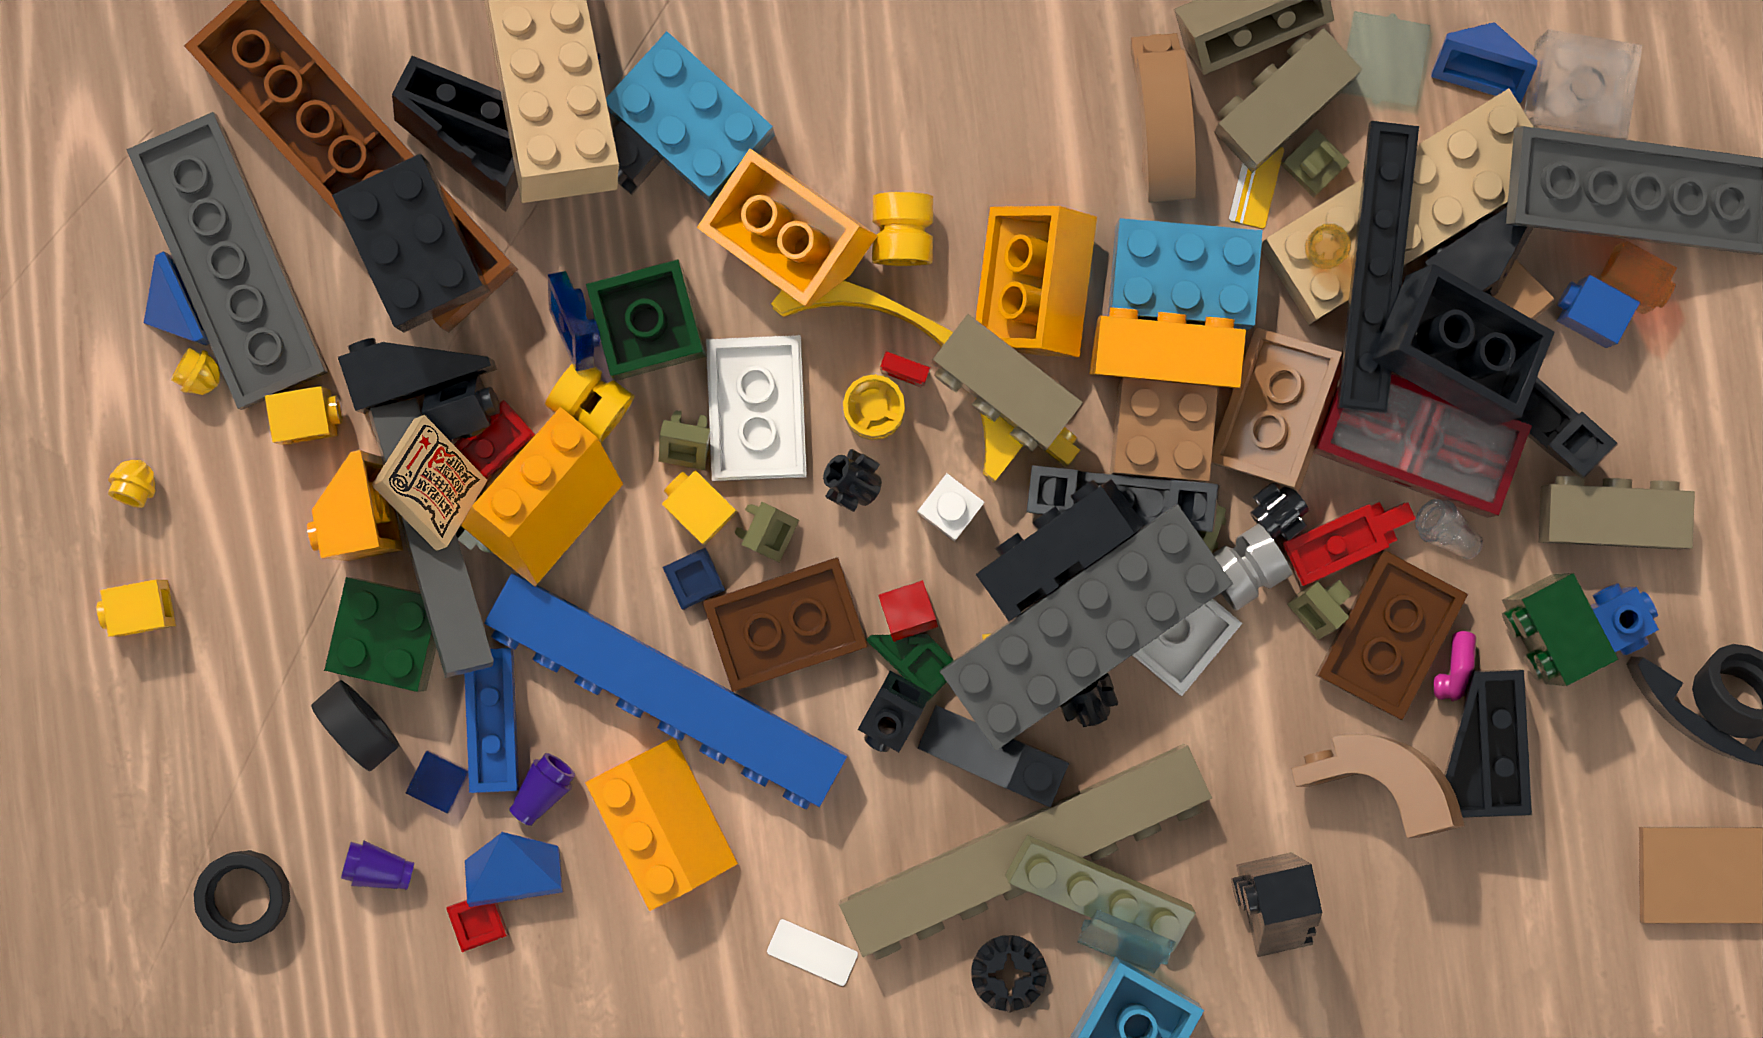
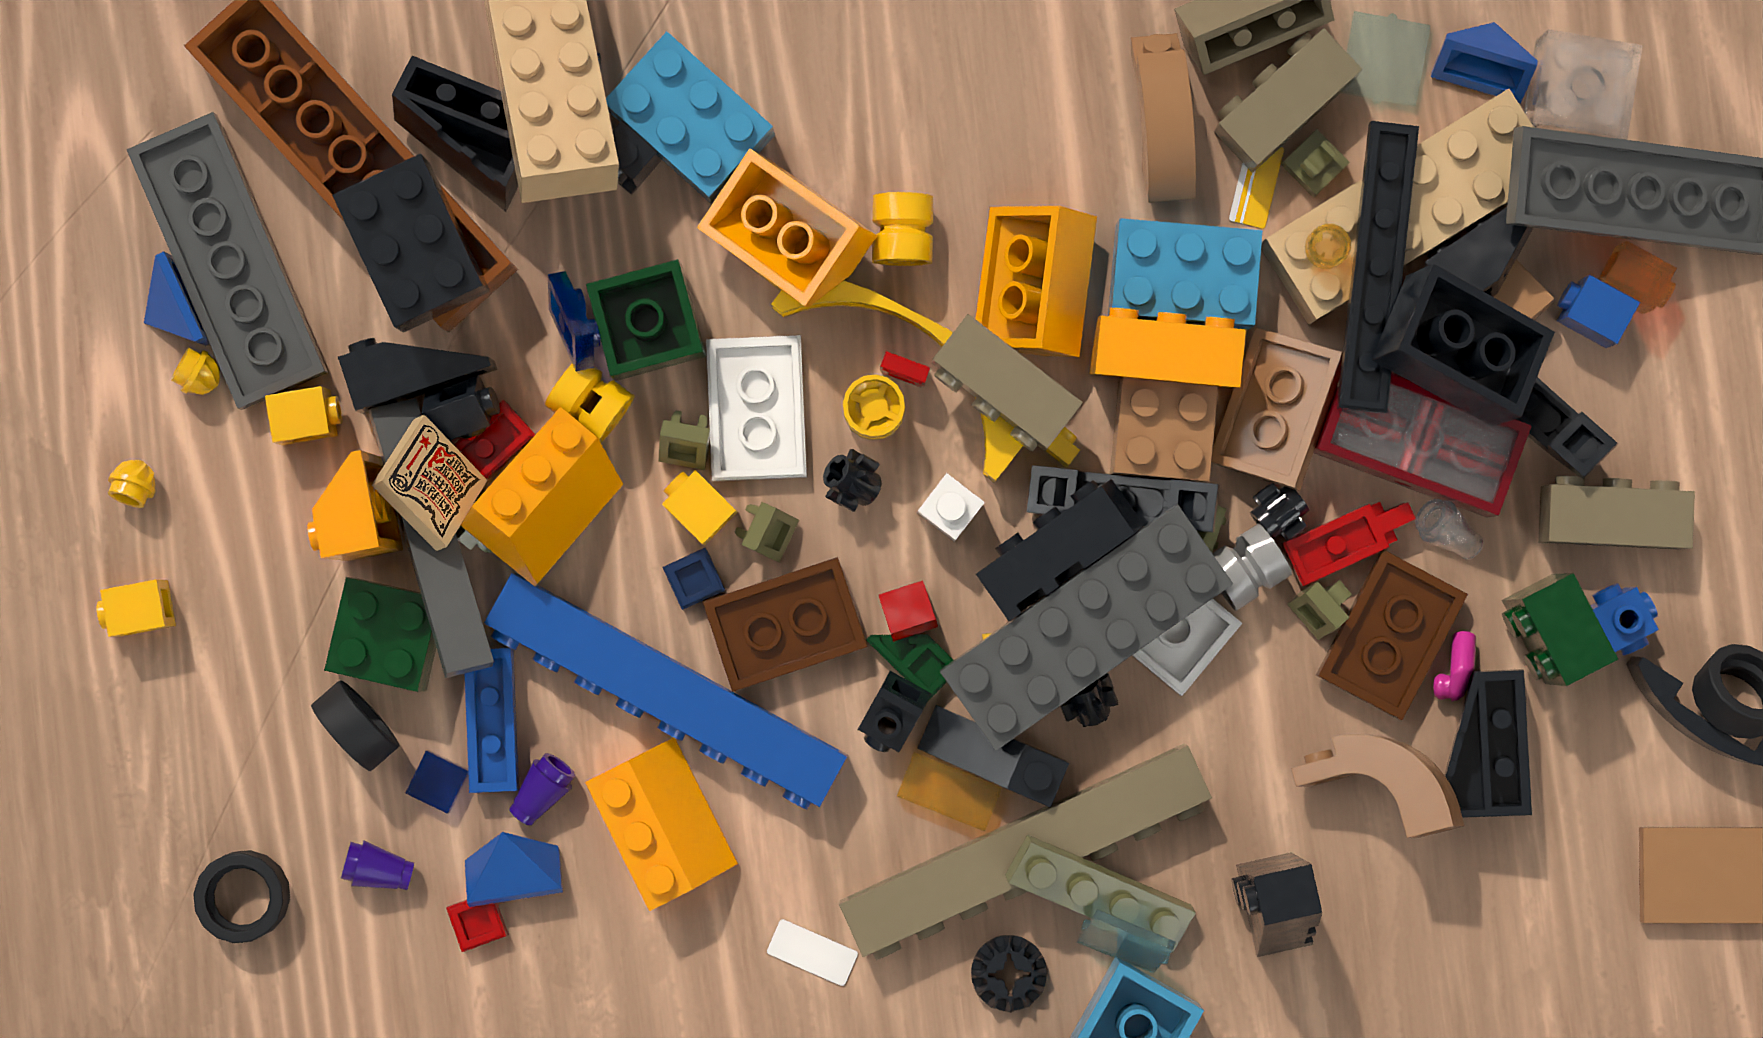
none -> clear yellow tile [897,752,1002,831]

